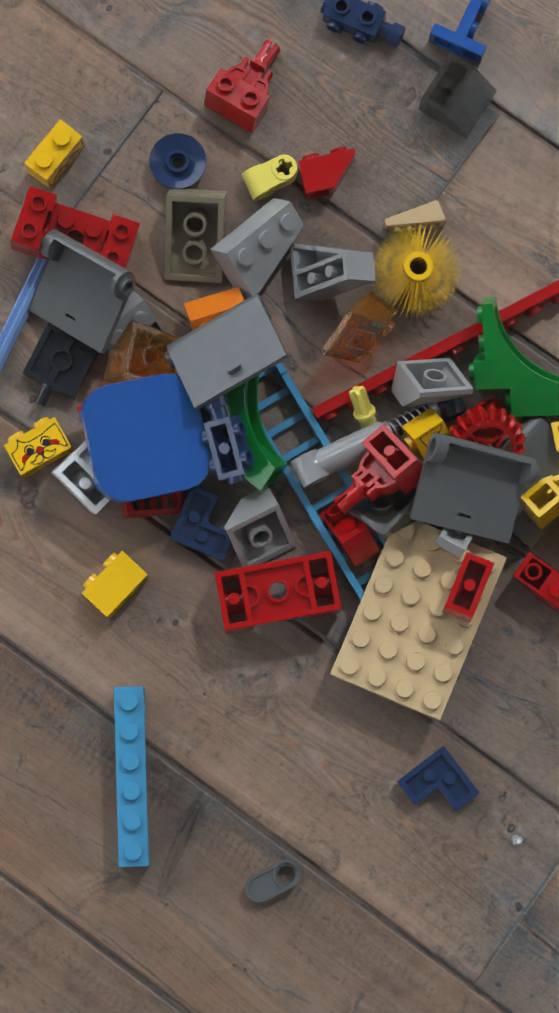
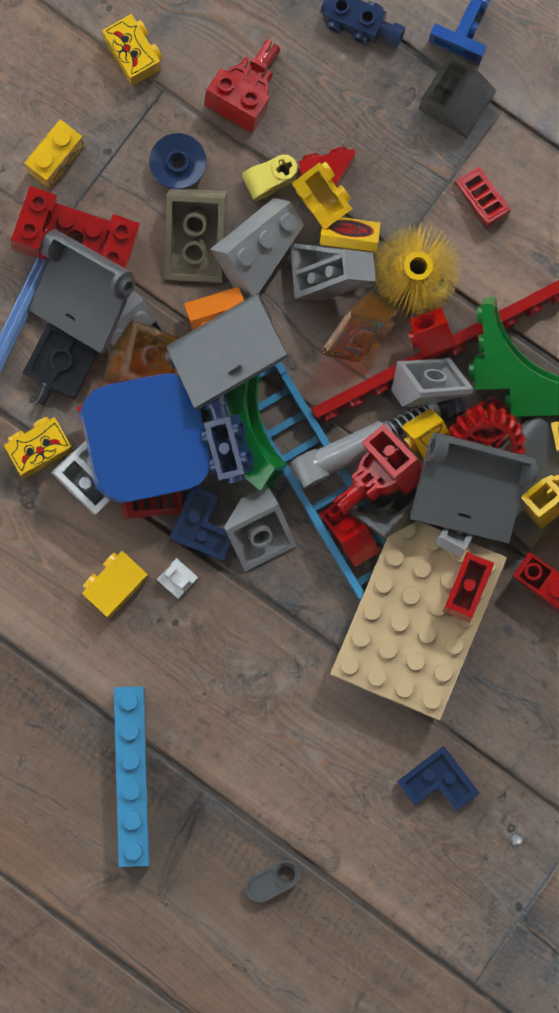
red plate [214,551,342,634] -> none
light yellow axle [349,385,377,429] -> none
tan slope [383,200,446,232] -> none
none -> yellow brick [102,14,163,86]
none -> white tile [157,558,198,600]
none -> yellow cylinder [291,162,352,230]
none -> yellow tile [320,217,381,253]
none -> red brick [407,307,456,357]
none -> red slope [455,166,511,229]

